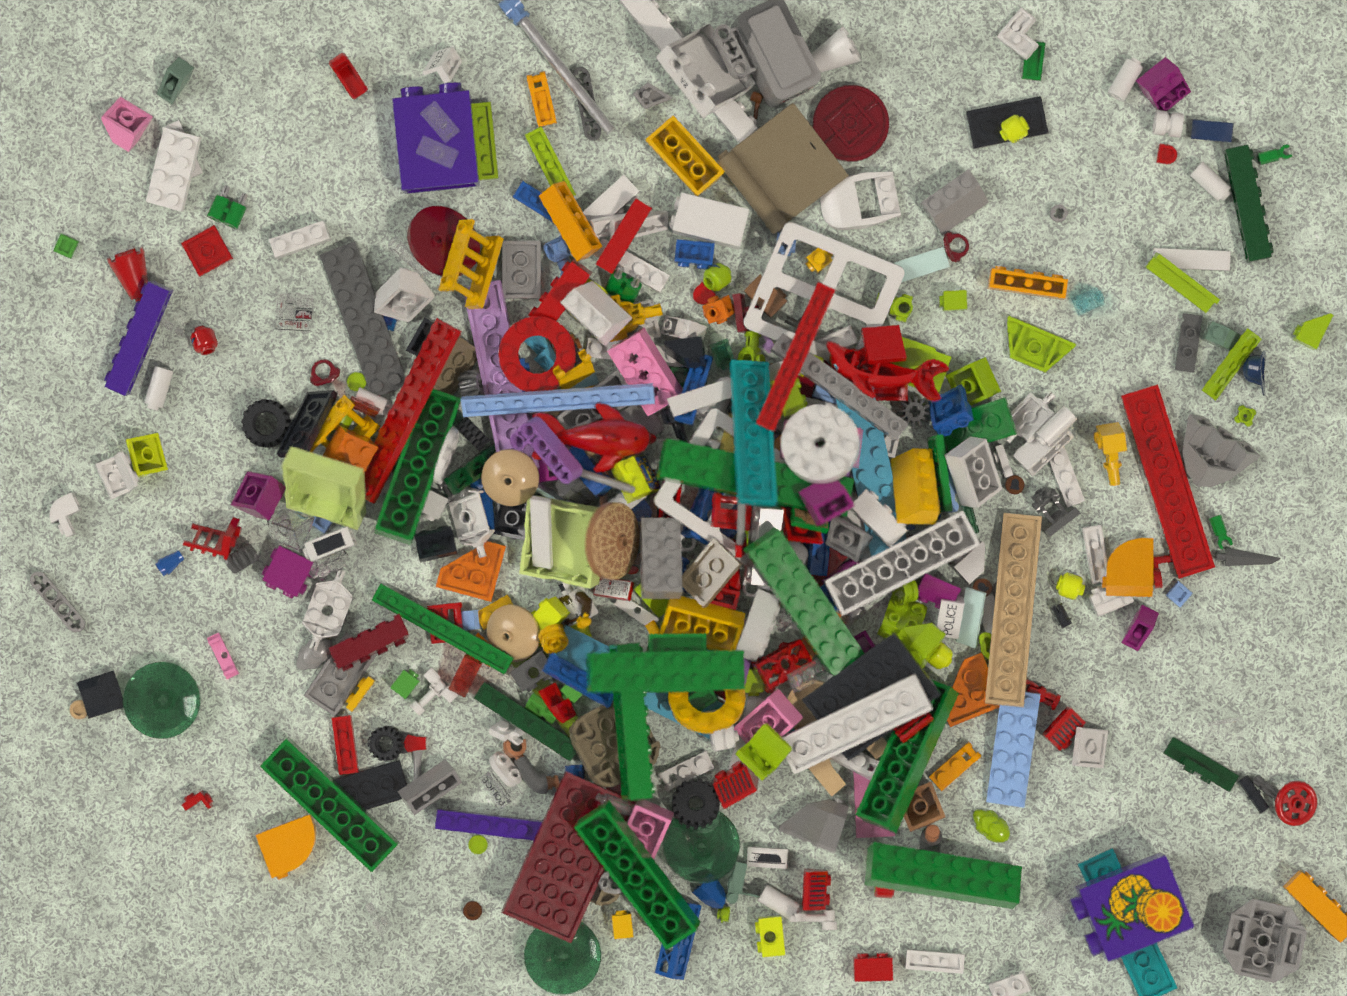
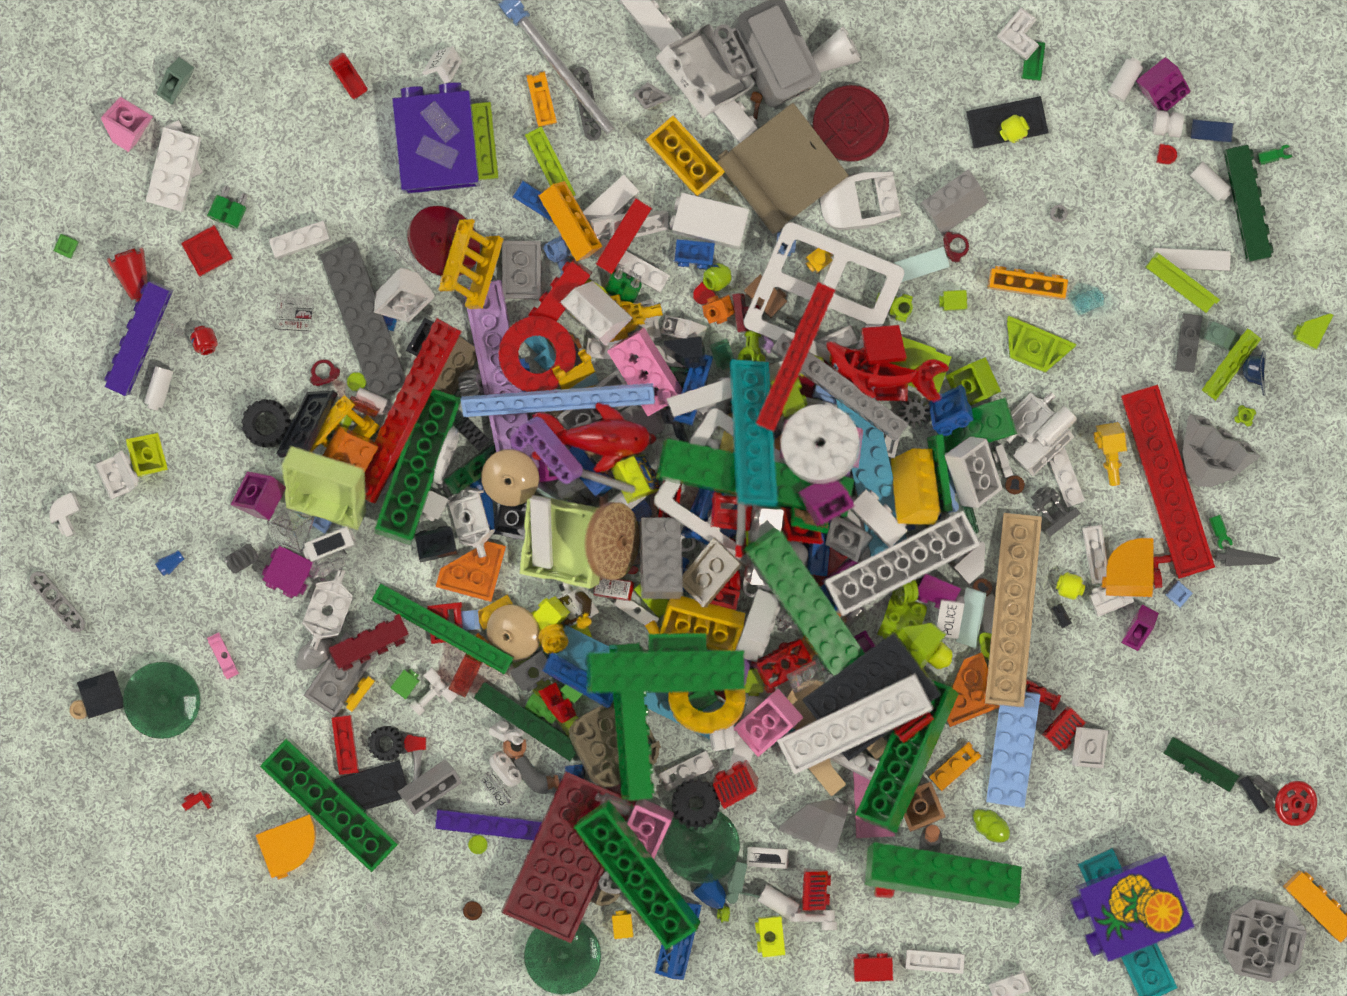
red plate [183,517,242,560] -> none
lime bracket [735,723,792,781] -> none

